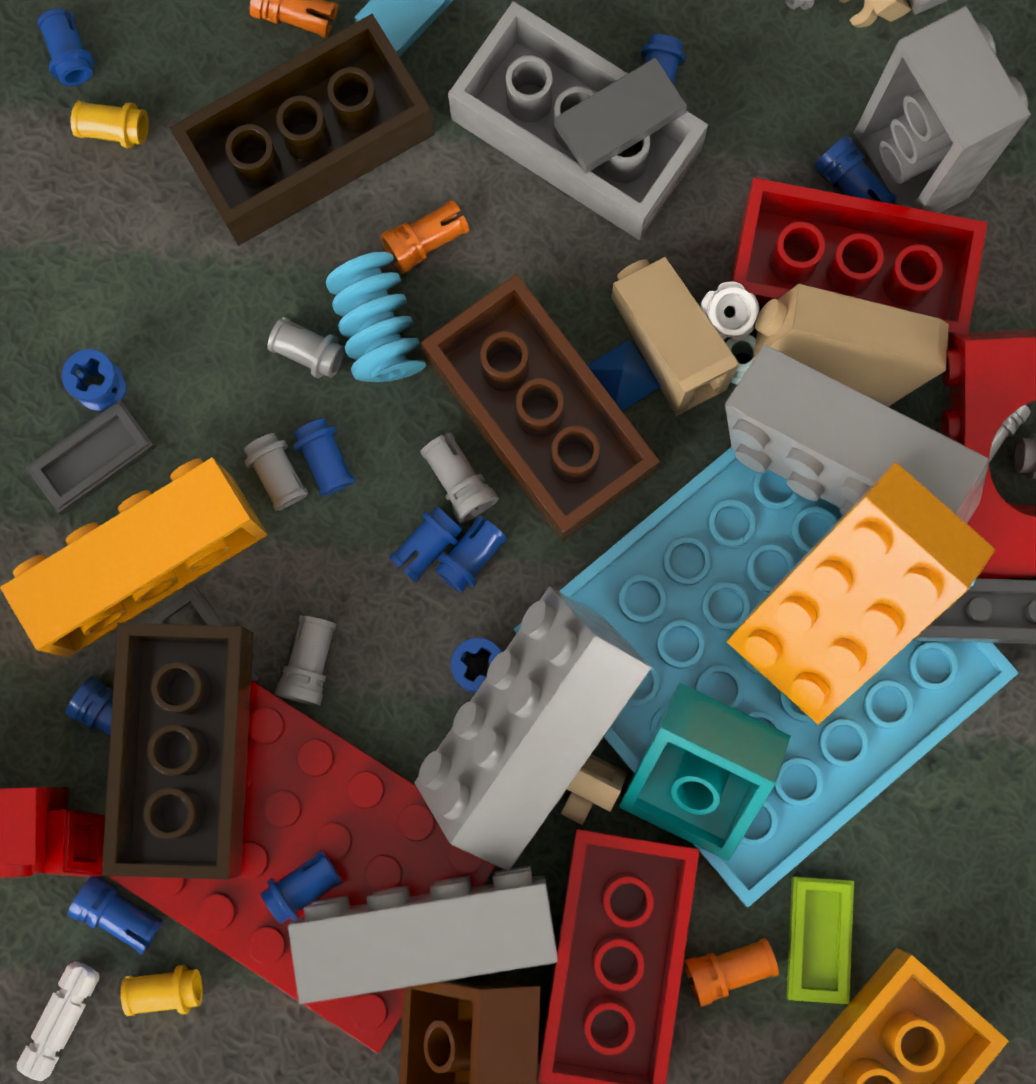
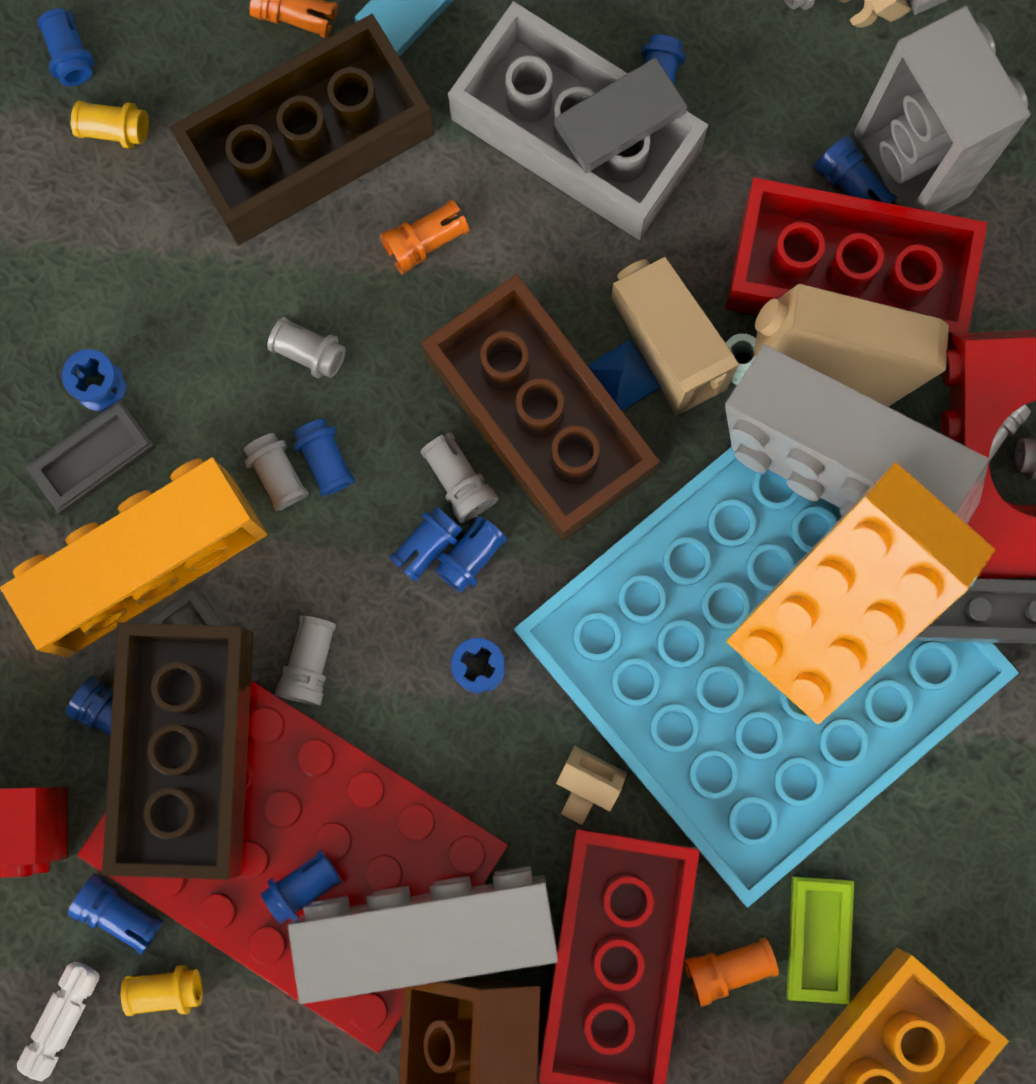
red tile [45,810,105,877] -> none
medium azure piece [325,252,426,382] -> none
light grey brick [414,586,652,871] -> none
teal slope [619,682,791,861] -> none
white plate [701,282,759,341] -> none

